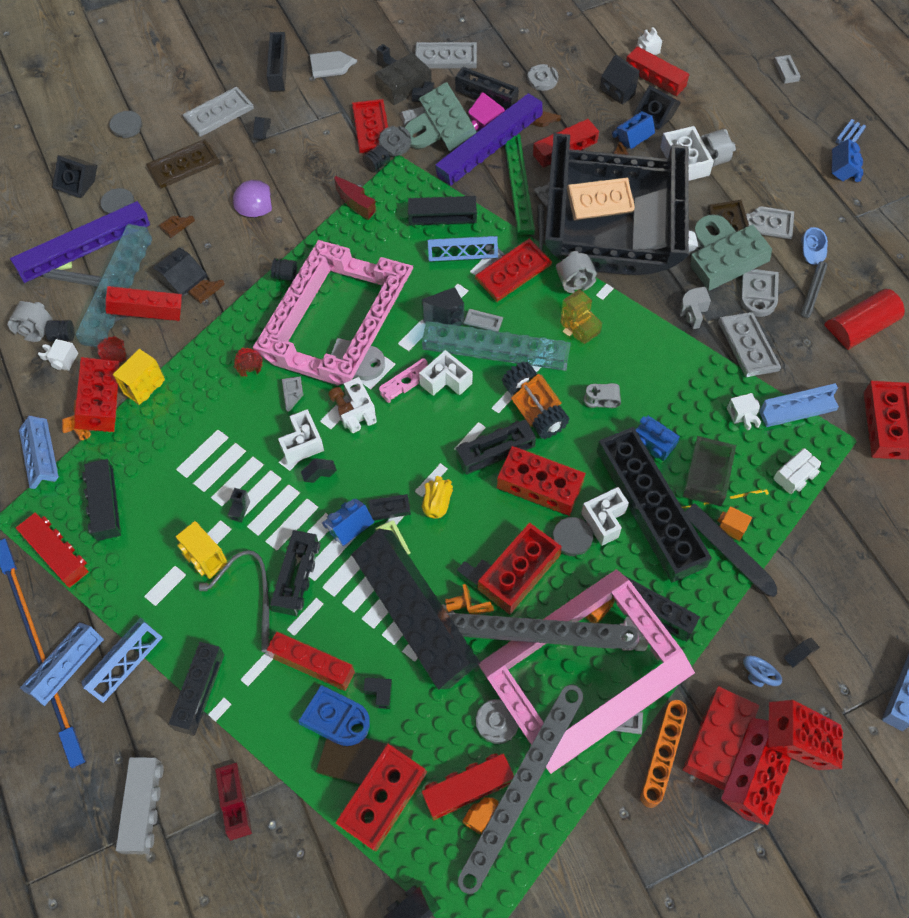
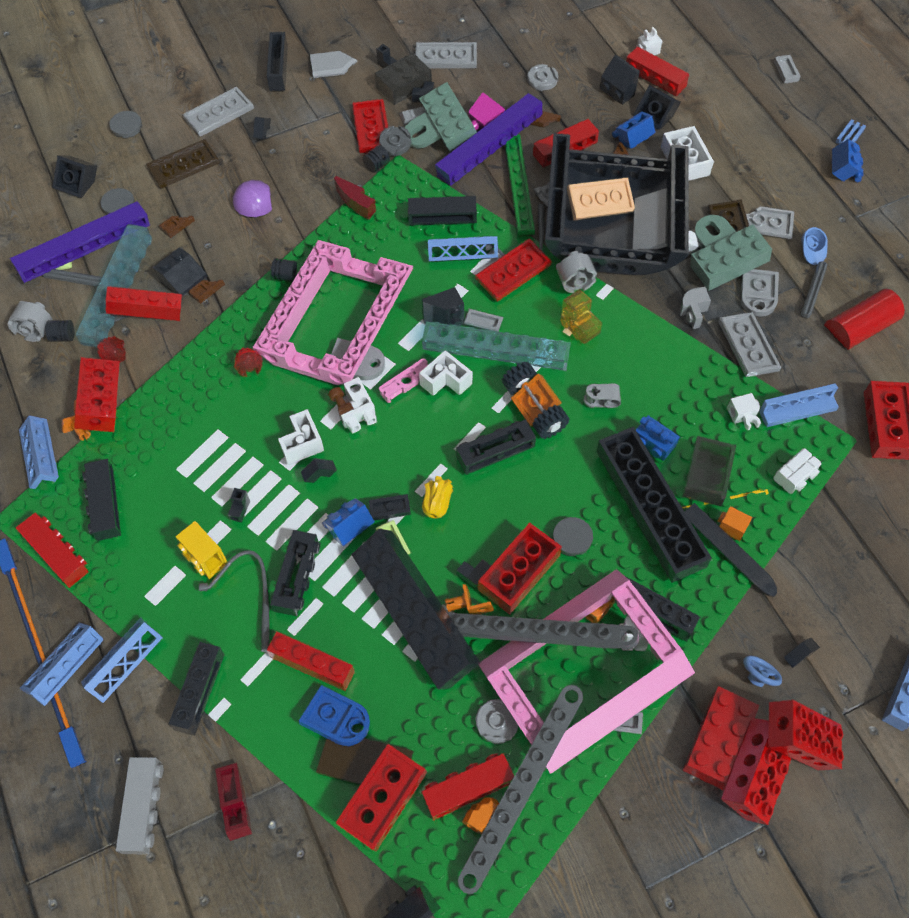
white brick [38,339,78,371] -> none
yellow piece [113,349,165,405] -> none
light grey tile [282,376,303,411] -> none
black piece [364,678,392,709] -> none
black brick [455,67,519,111] -> none
red brick [497,446,586,516] -> none
white brick [581,487,628,546] -> none
orange beam [640,700,687,808] -> none
light grey brick [701,129,736,167] -> none

